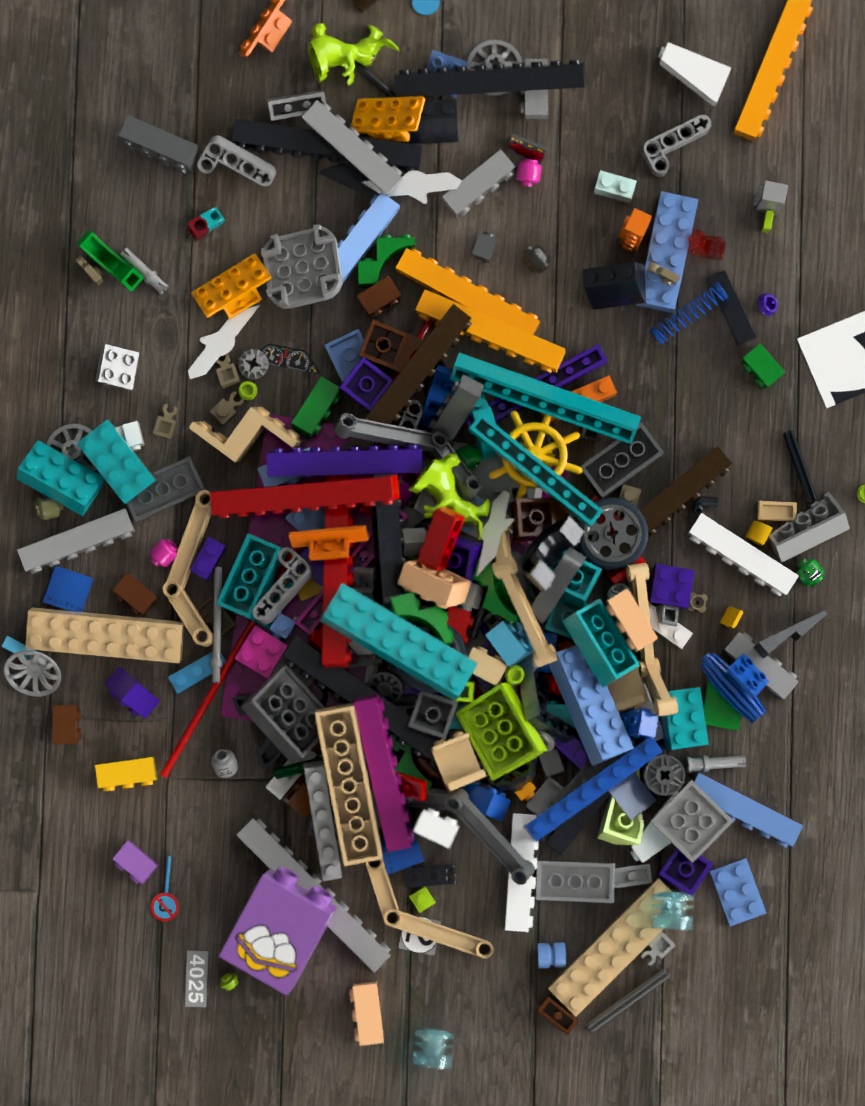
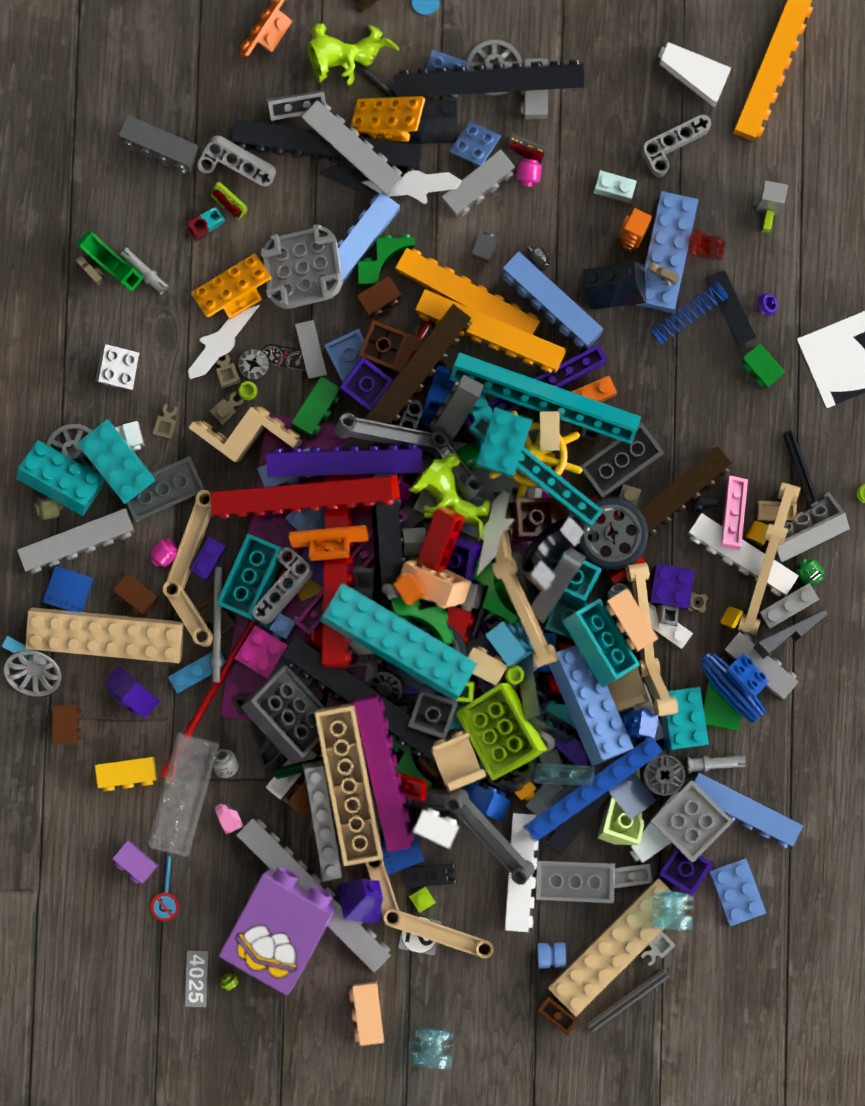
none -> clear brick [147,732,219,857]
none -> slope [211,182,247,220]
none -> bright pink rock [214,804,244,834]
none -> light grey tile [295,320,327,380]
none -> dark purple slope [337,879,383,924]
none -> light grey arm [382,584,398,599]
none -> orange brick [394,573,426,605]
none -> medium blue hinge [450,121,501,169]
none -> teal brick [476,408,532,478]
none -> medium blue brick [502,251,603,351]
none -> clear light blue tile [534,764,595,785]
none -> tan tile [540,412,560,451]
none -> bright pink plate [721,475,748,550]
none -> tan piece [738,482,801,635]
none -> light grey brick [758,583,819,630]

